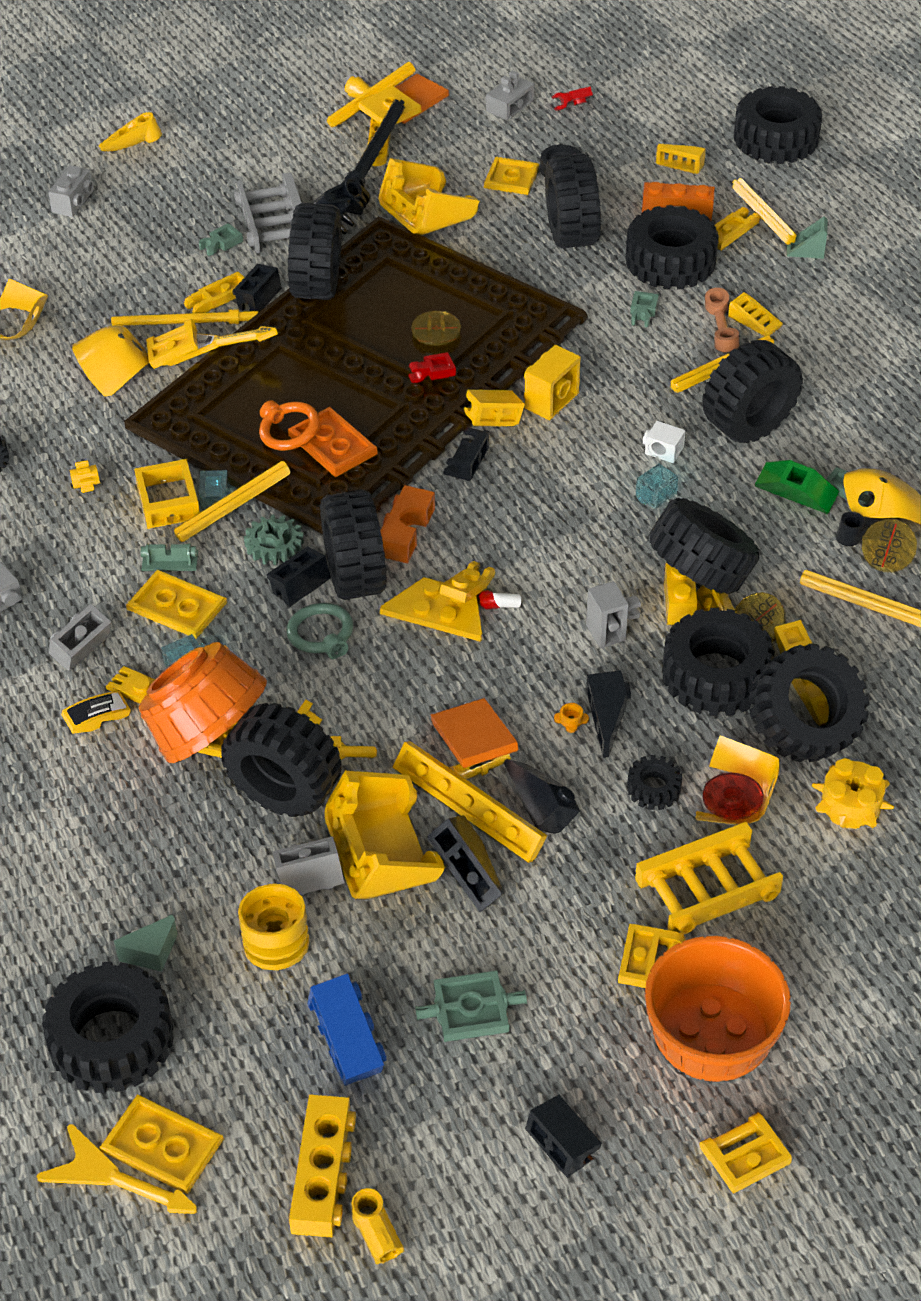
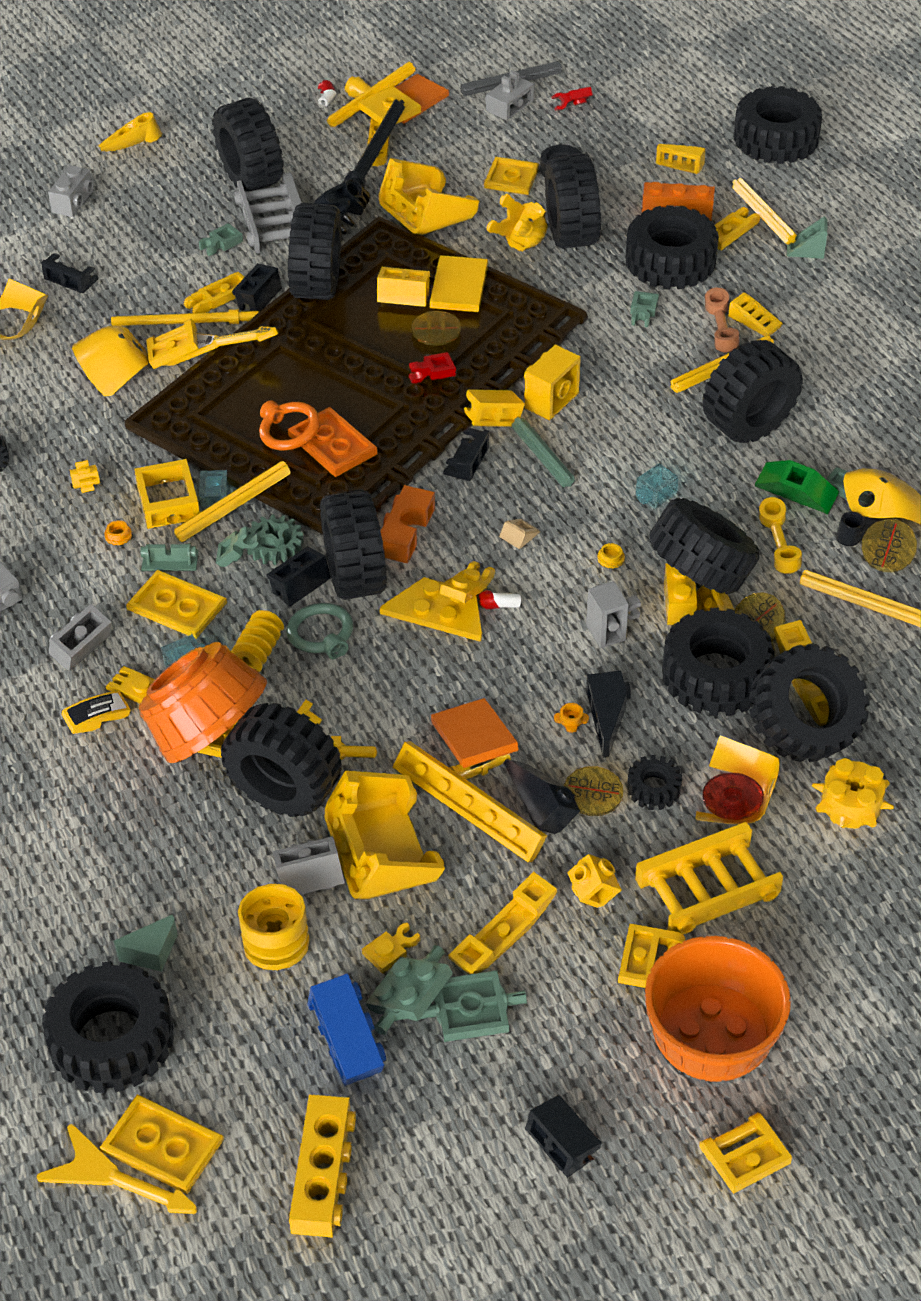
yellow piece [352,1188,404,1264] -> none
slope [427,815,504,912] -> none
white brick [643,421,686,463] -> none
none -> black hinge [41,253,98,294]
none -> light orange plate [104,520,132,545]
none -> black tyre [212,97,284,192]
none -> sand green plate [216,526,260,567]
none -> yellow piece [231,610,284,672]
none -> arm [318,80,337,106]
none -> yellow plate [362,923,420,974]
none -> sand green plate [365,945,453,1035]
none -> yellow hinge [377,267,430,307]
none -> yellow tile [430,256,488,312]
none -> yellow slope [448,871,557,975]
none -> dark grey axle [460,61,562,96]
none -> yellow piece [487,194,548,252]
none -> tan slope [499,519,540,549]
none -> sand green axle [512,417,575,487]
none -> clear yellow piece [564,766,623,816]
none -> yellow brick [567,854,622,908]
none -> yellow plate [597,543,625,568]
none -> yellow piece [759,497,802,574]

